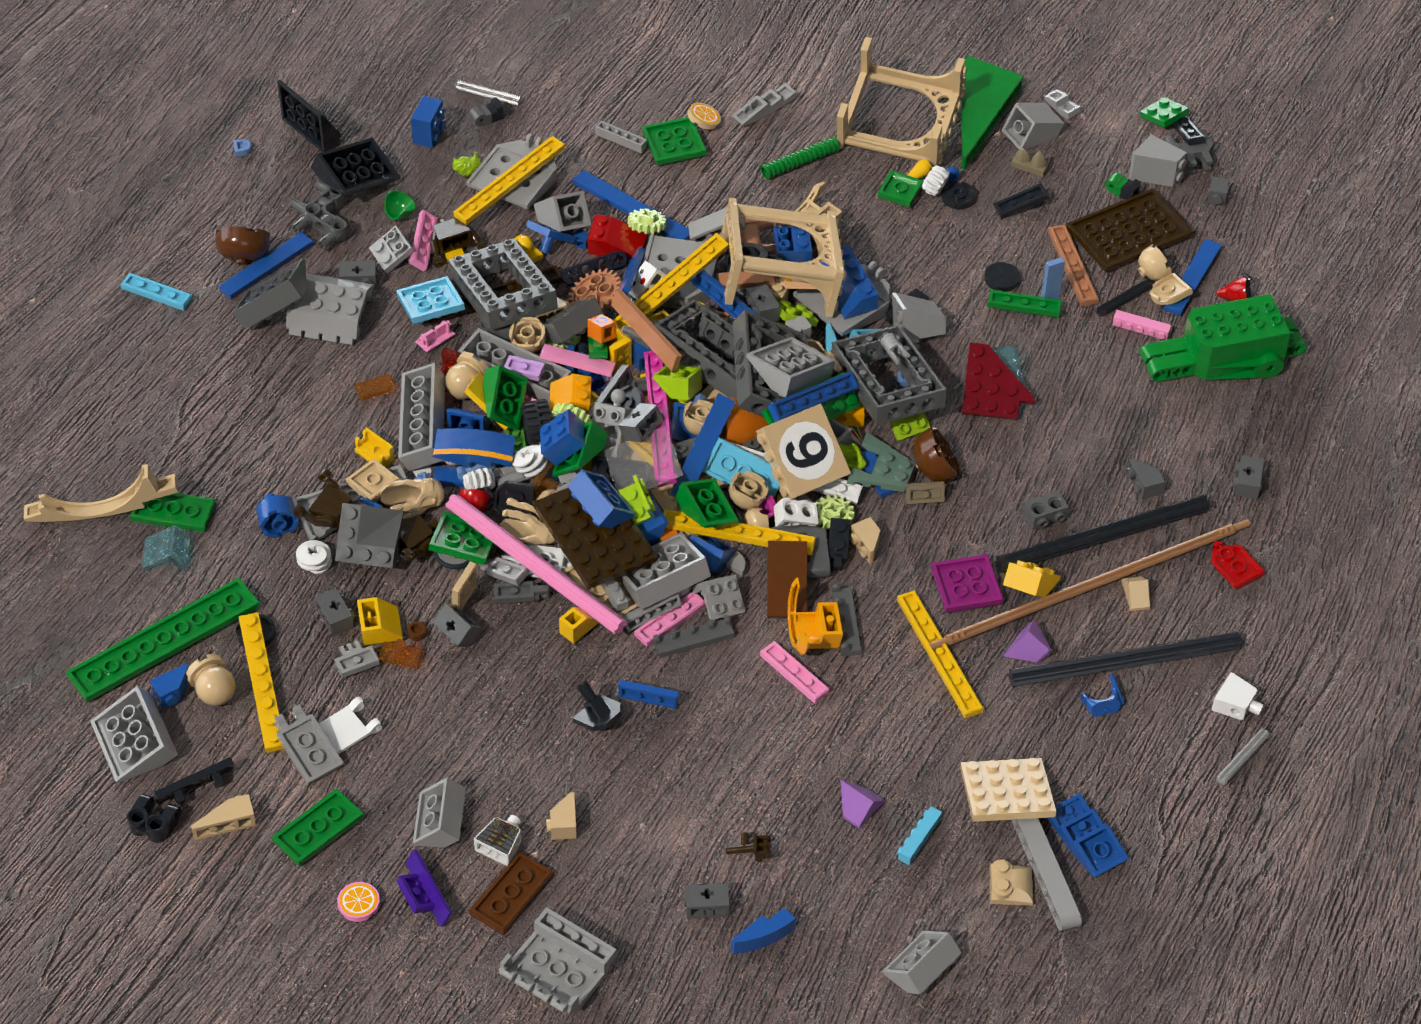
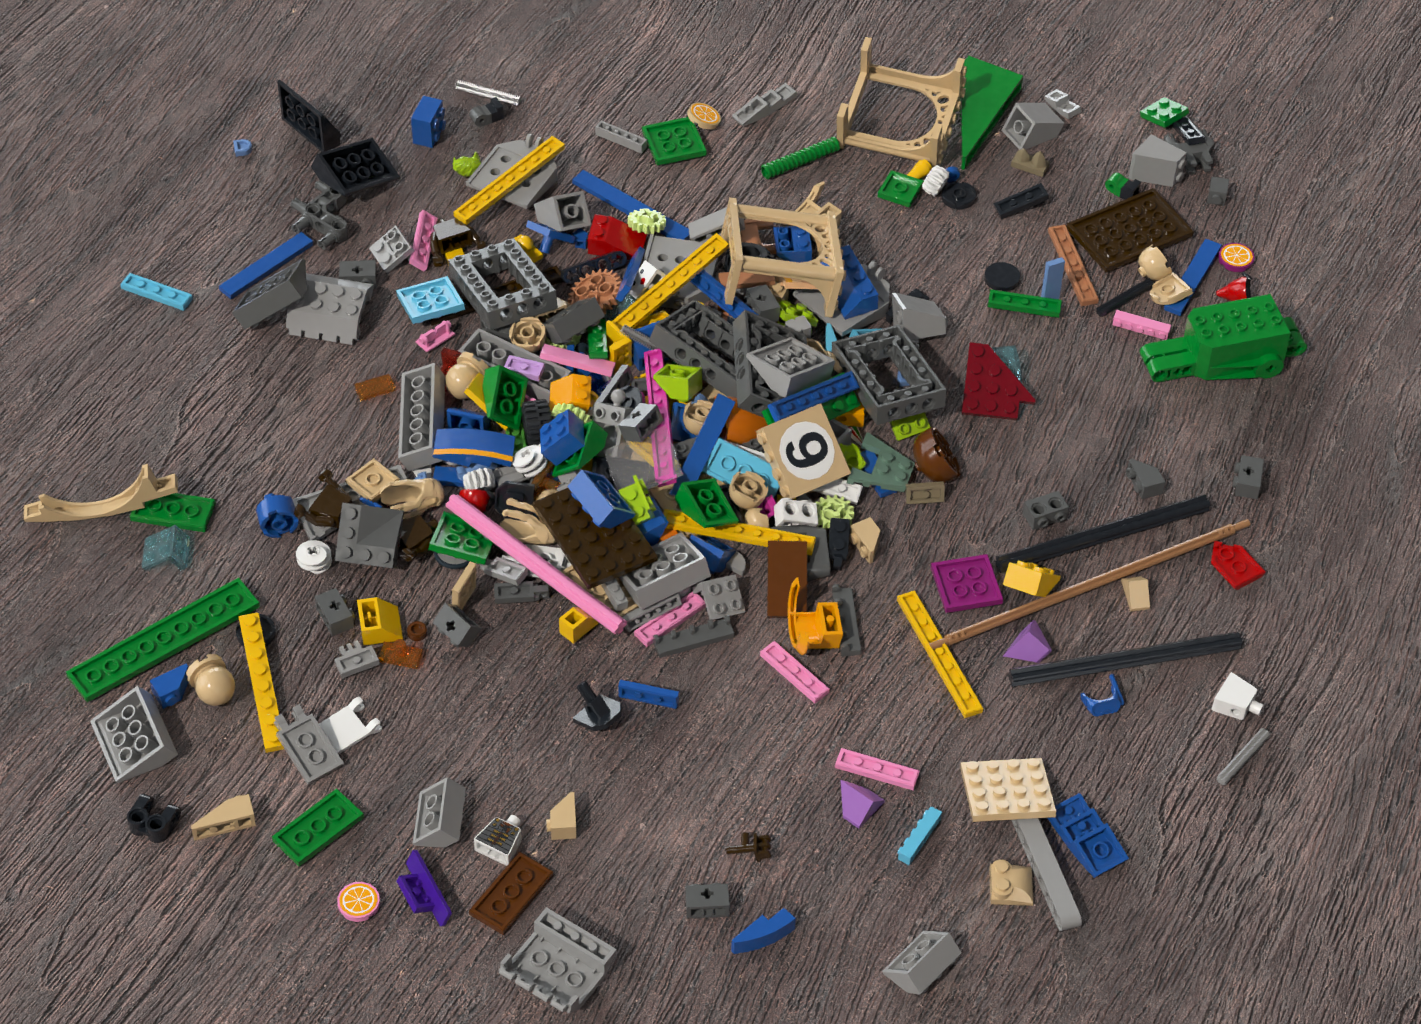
black hinge [154,757,234,805] -> none
reddish brown cylinder [215,226,270,265] -> none
yellow hinge [354,427,395,467] -> none
green helmet [384,190,416,220] -> none
orange brick [588,314,616,344] -> none
nougat tile [611,289,682,371] -> none
light grey hinge [881,333,910,365] -> none
none -> bright pink tile [835,748,920,790]
none -> tile [1218,243,1255,272]

